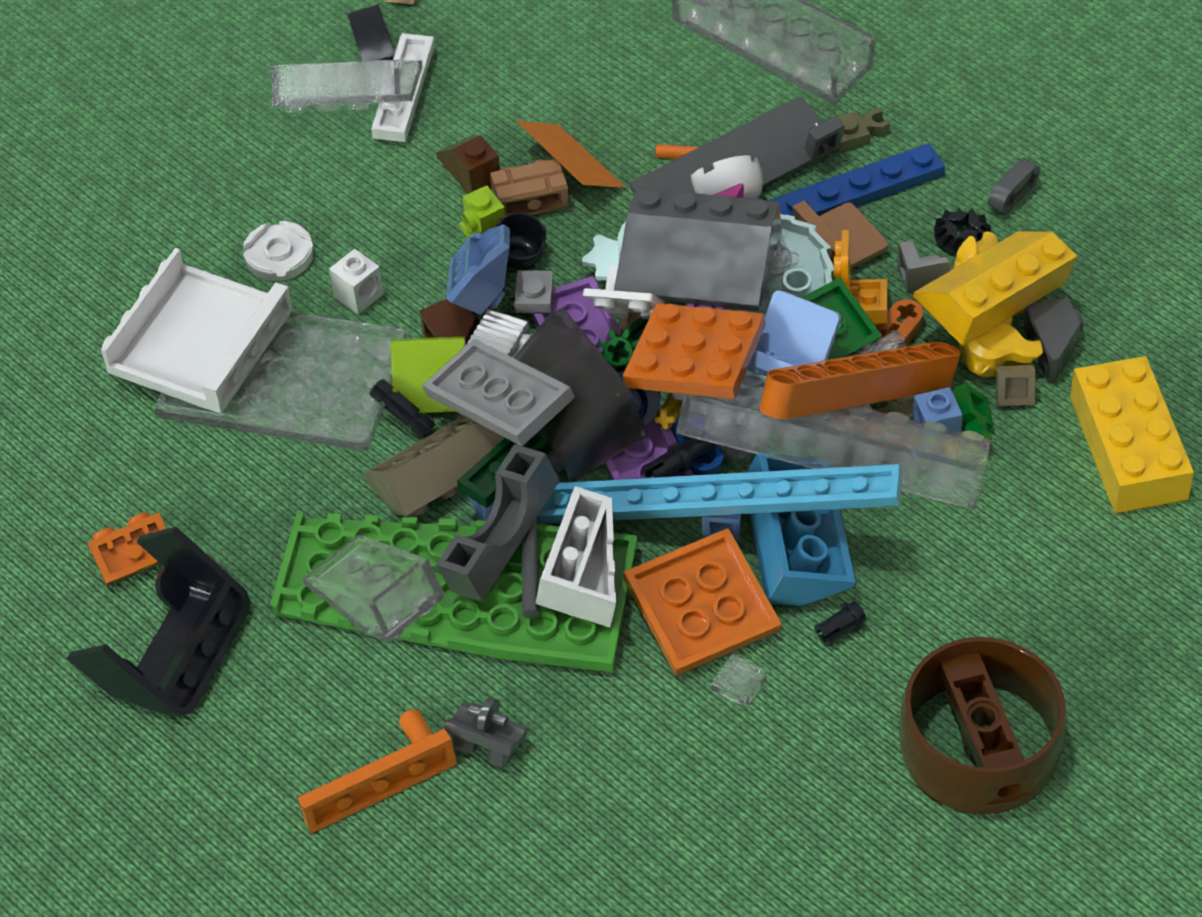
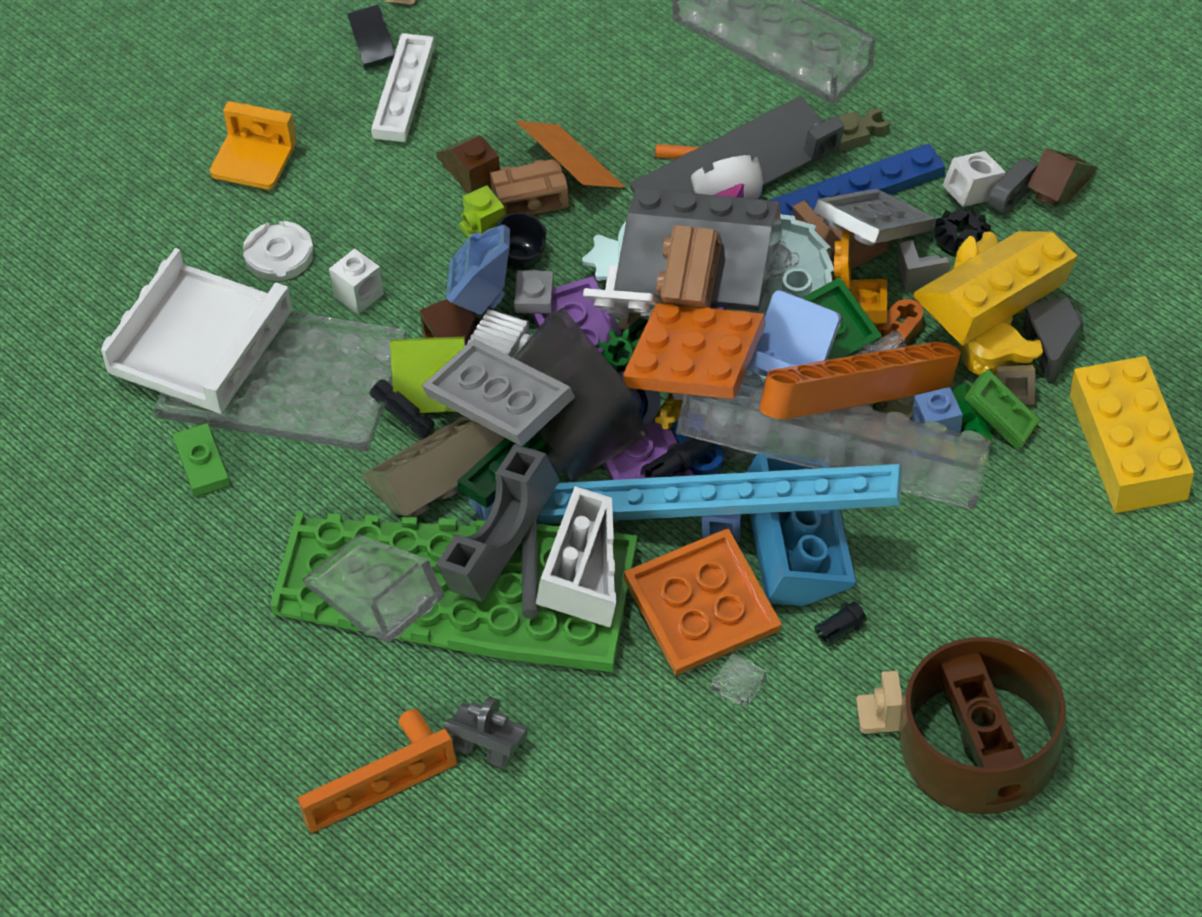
black windscreen [66,526,250,717] -> none
orange bracket [88,512,166,587] -> none
clear slope [271,60,423,113] -> none
none -> bright green plate [172,423,230,497]
none -> light orange bracket [210,101,297,190]
none -> medium nougat brick [656,225,722,308]
none -> light grey plate [813,189,937,246]
none -> tan bracket [856,671,902,733]
none -> white brick [942,151,1006,207]
none -> bright green plate [964,369,1040,449]
none -> reddish brown slope [1028,148,1097,206]

